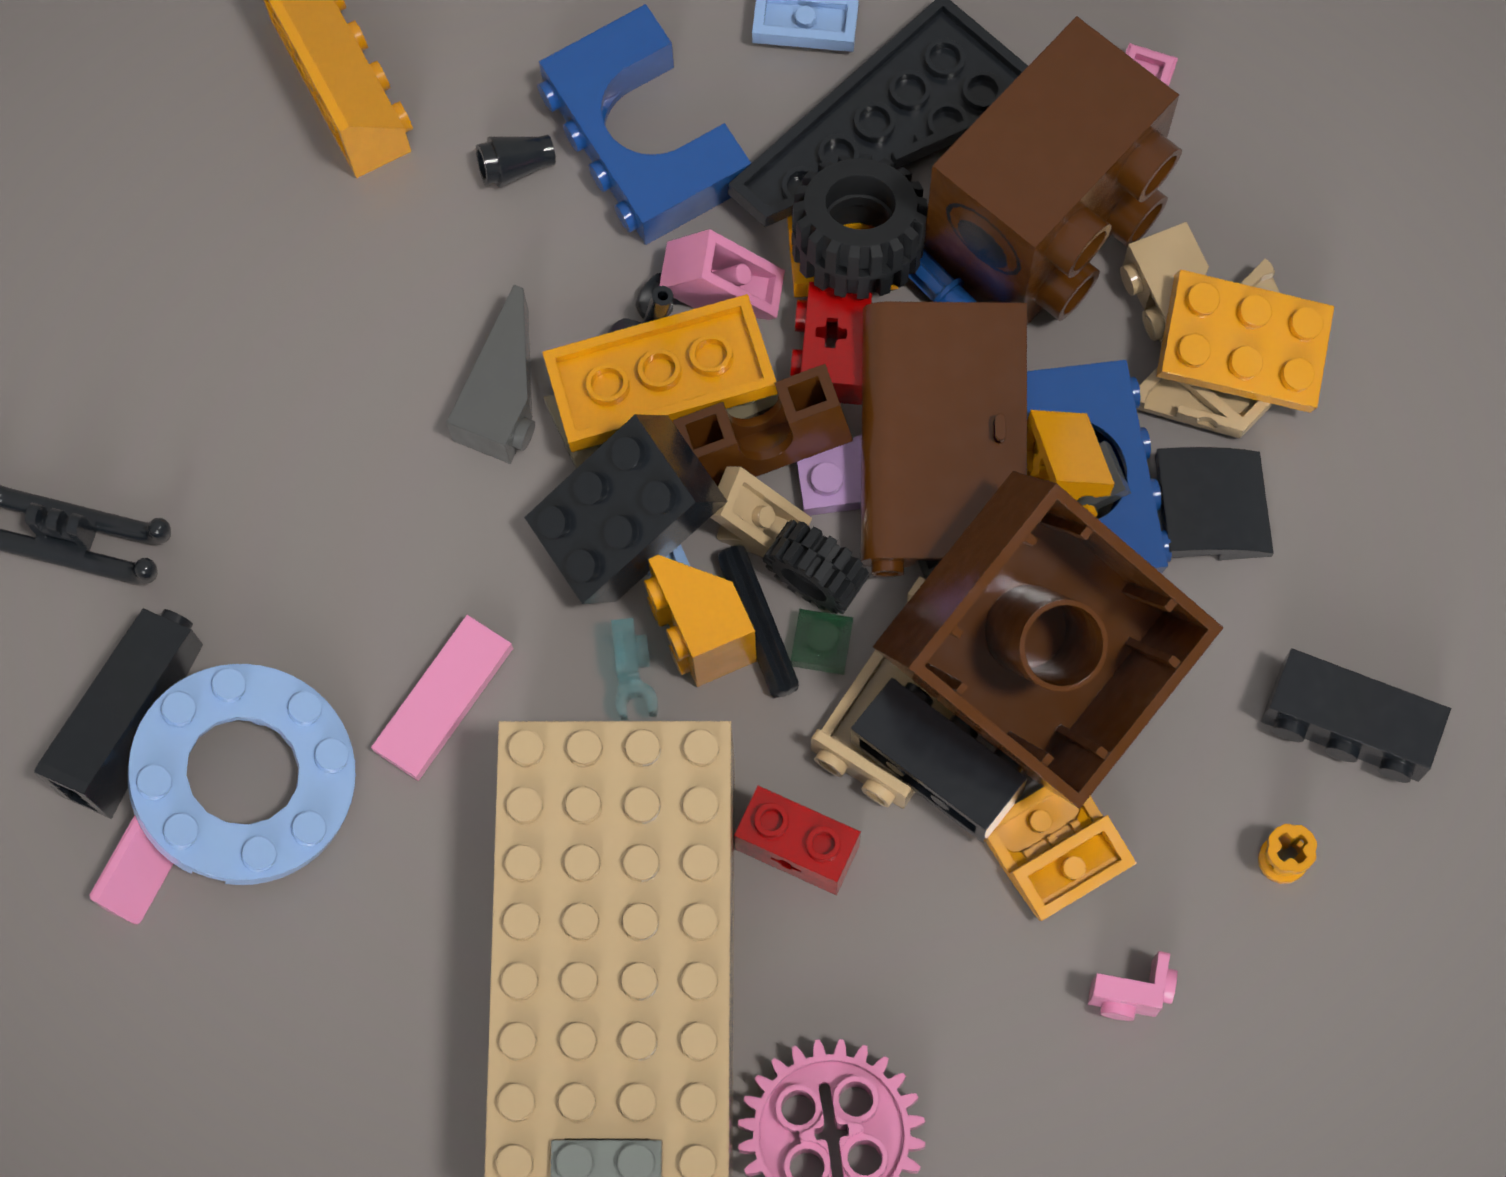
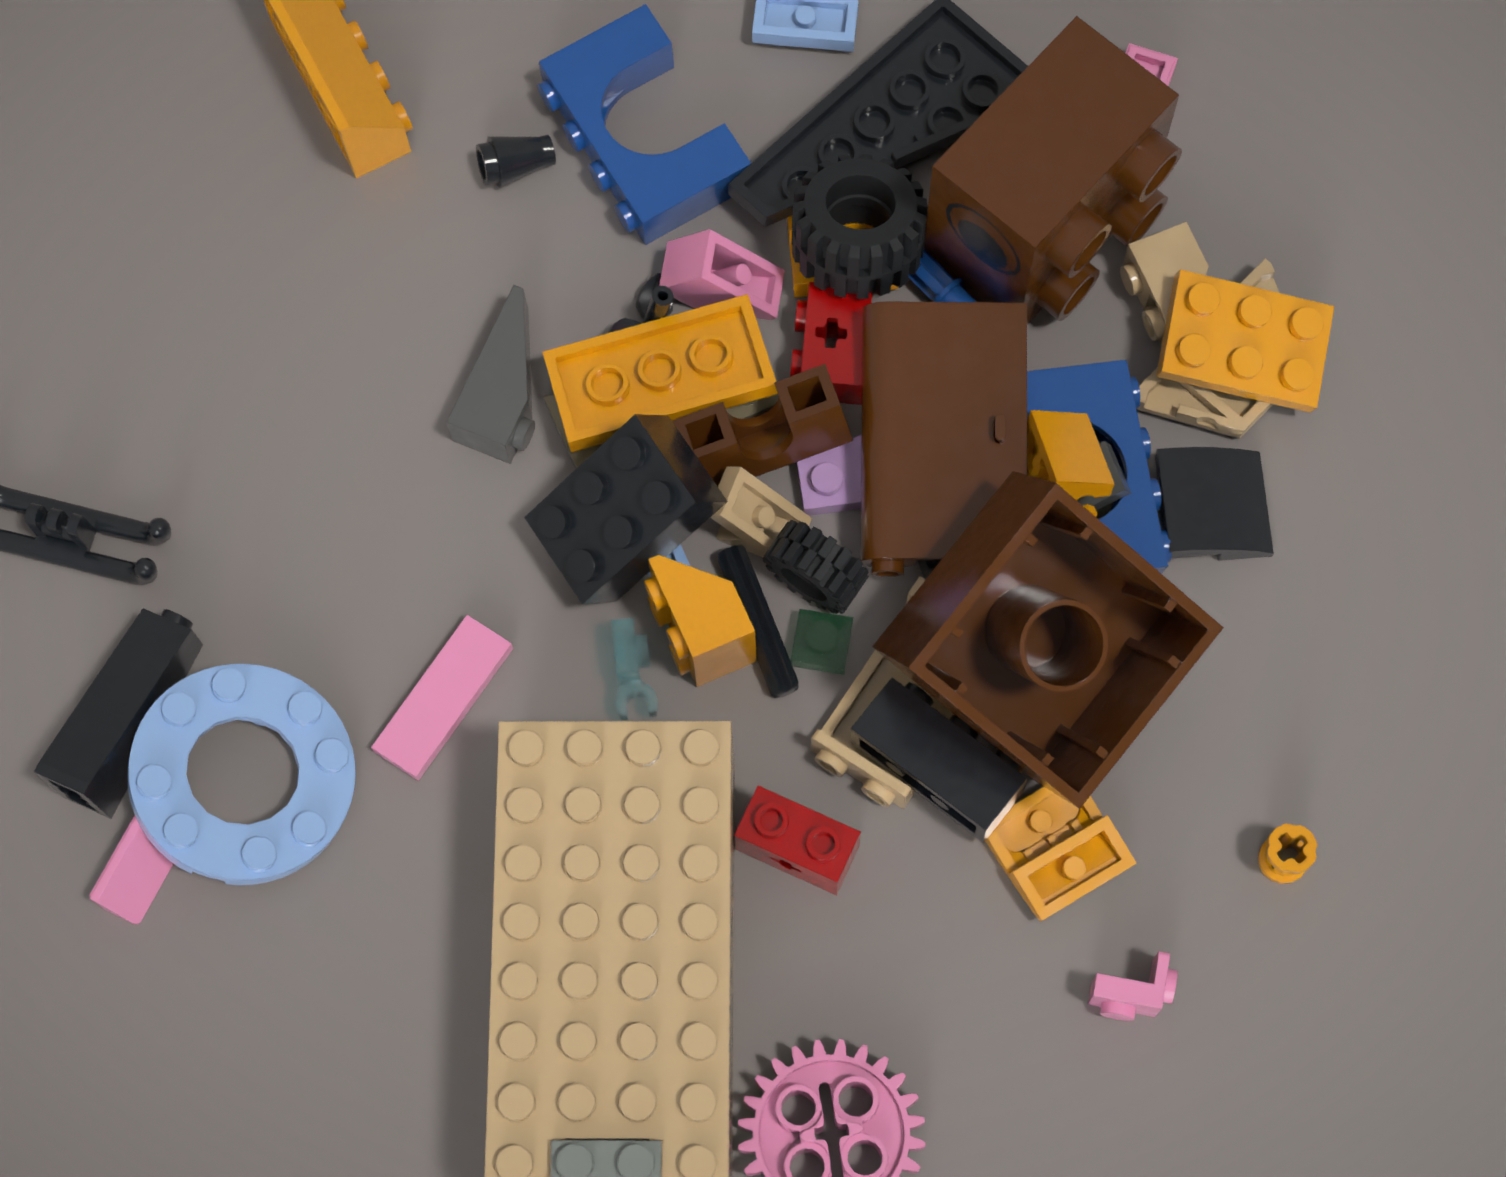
black brick [1261,648,1451,783] -> none

